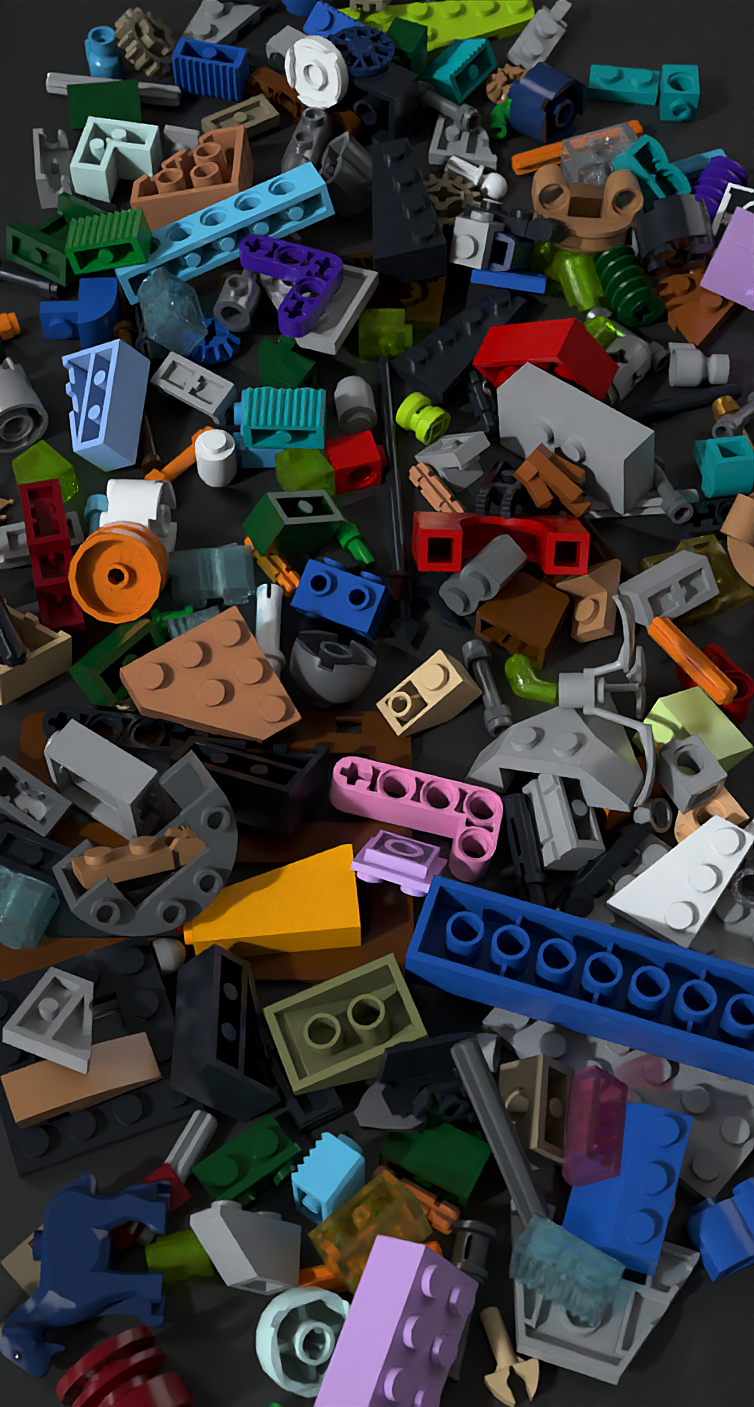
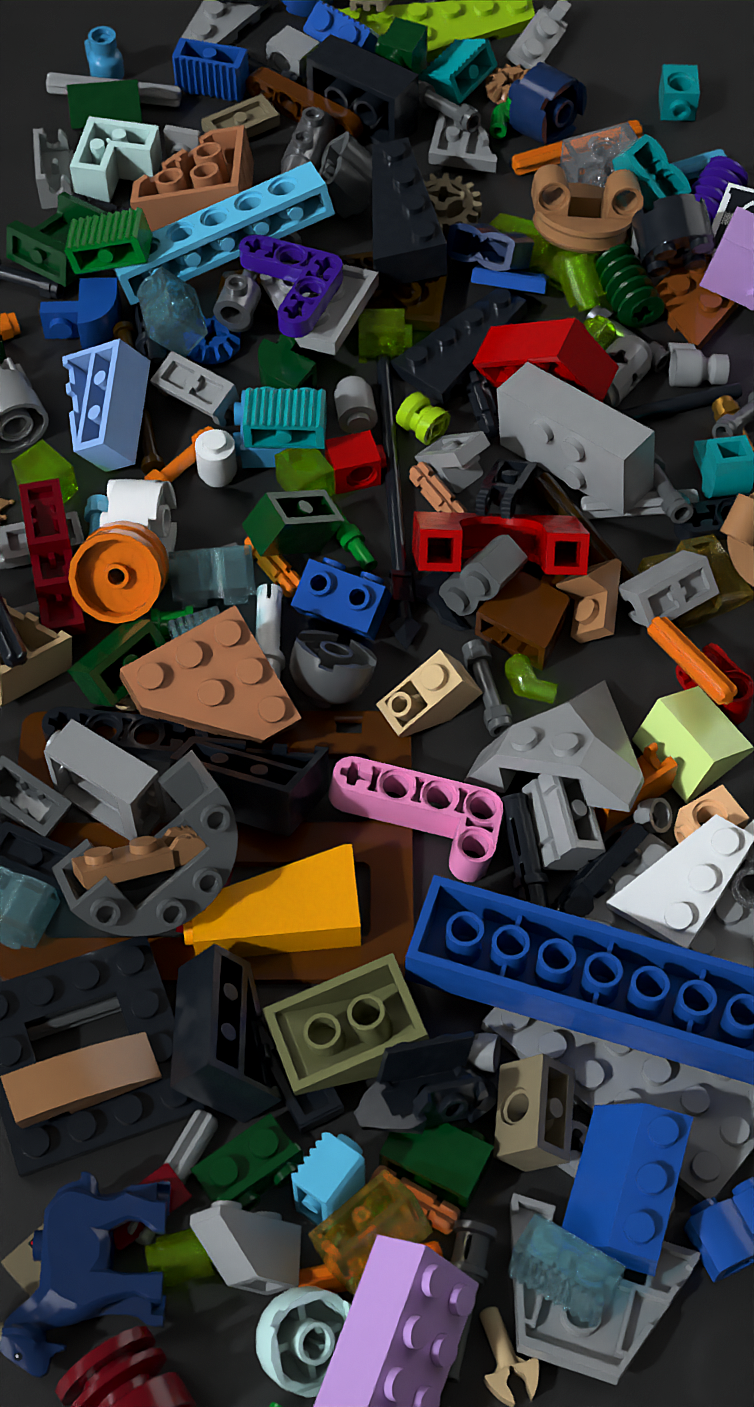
light grey wing [3,967,94,1075] -> none
dark tan gear [114,7,178,81] -> none
light grey hinge [149,937,186,977] -> none
white tile [285,35,349,110] -> none
dark blue wheel [330,26,395,77] -> none
lavender piece [350,830,448,897] -> none
white axle [444,156,507,201] -> none
light grey bracket [448,210,505,270] -> none
dark grey axle [451,1038,550,1227] -> none
black hinge [463,198,569,243] -> none
dark orange rock [513,442,591,517] -> none
light grey plant [559,595,656,807] -> none
clear pink brick [562,1065,628,1188] -> none
teal plate [587,64,660,105] -> none
light grey brick [656,733,728,814] -> none

